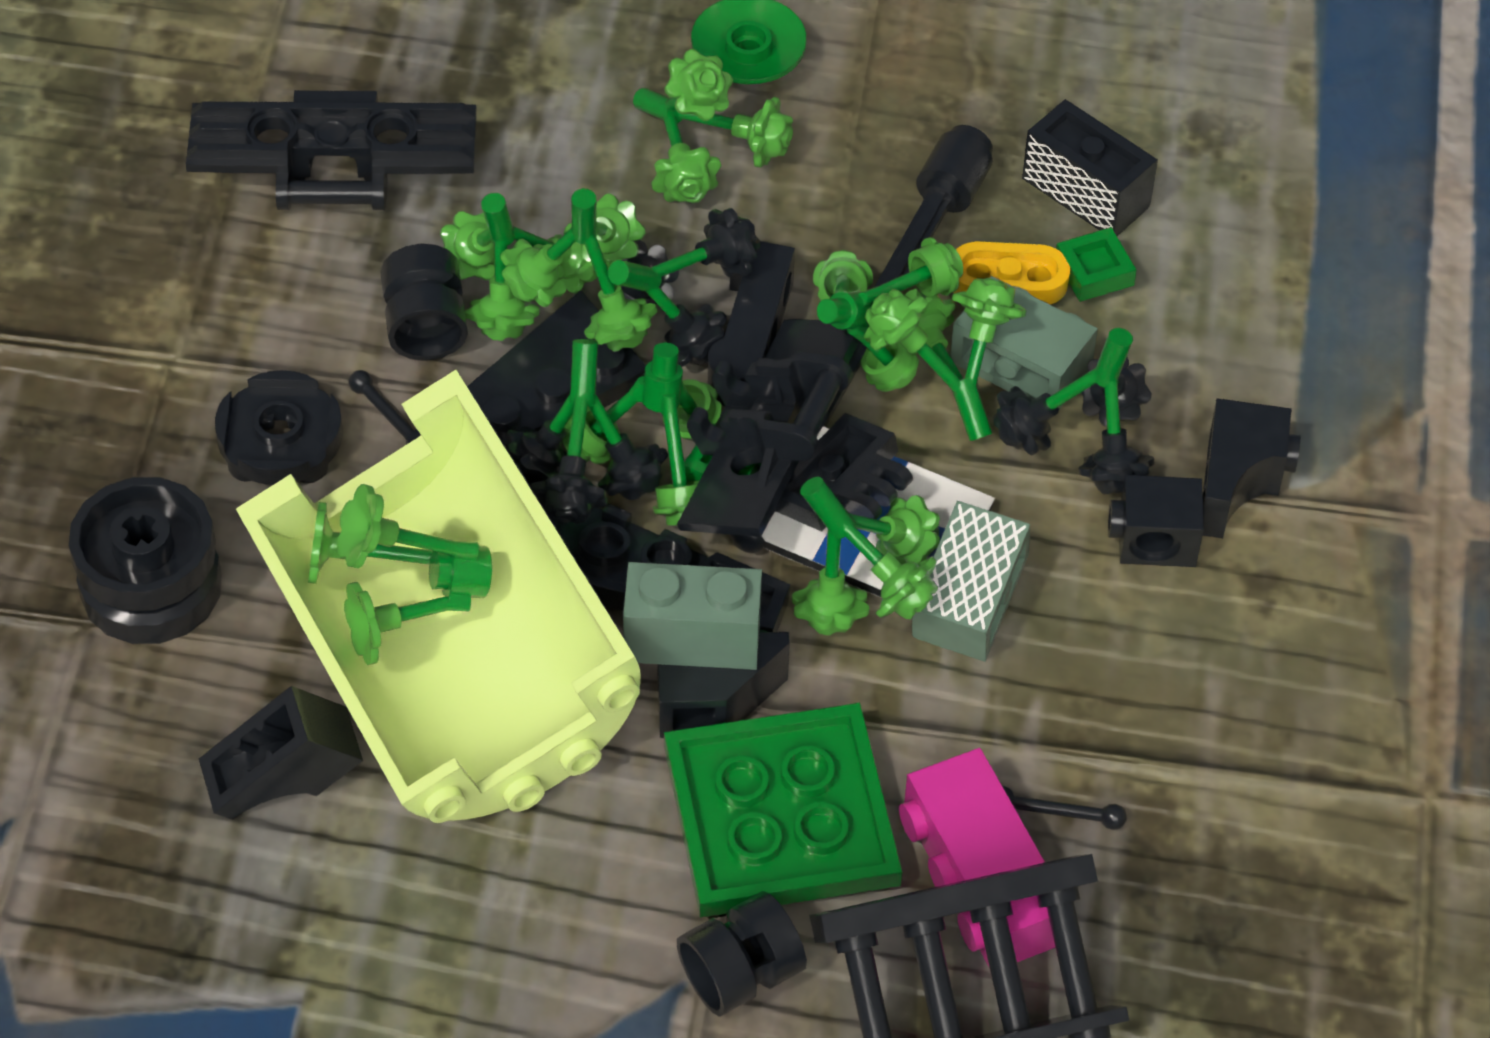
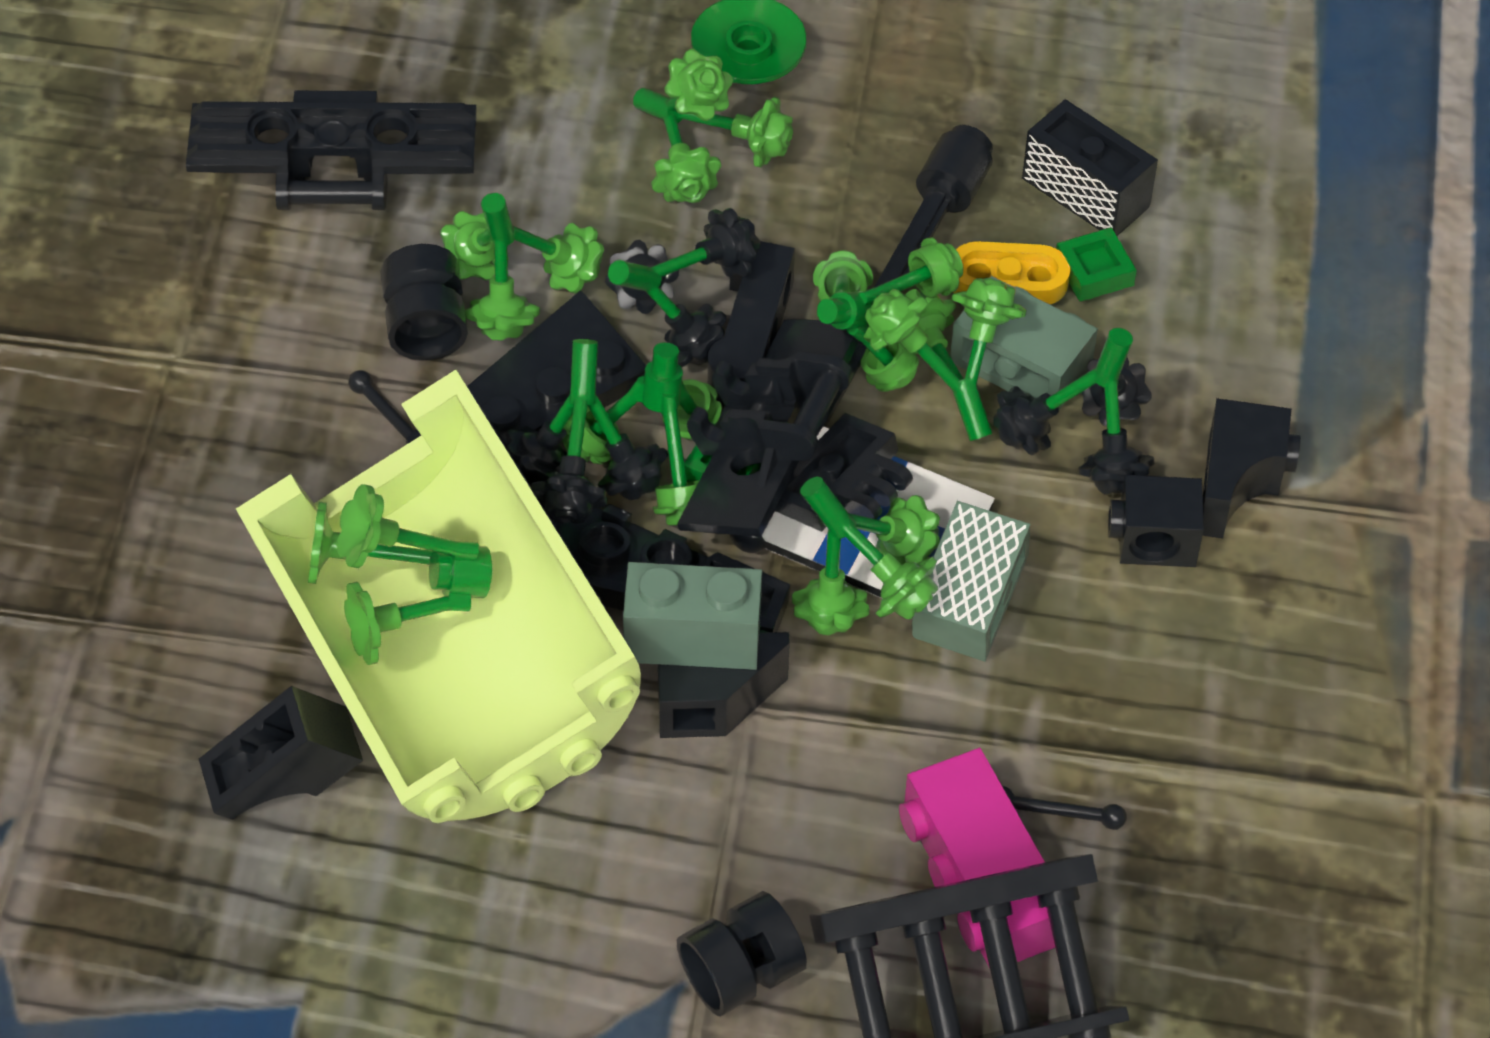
black wheel [68,477,222,644] -> none
black plate [215,370,343,485] -> none
bright green plant [500,188,658,352] -> none
green plate [664,703,902,918] -> none

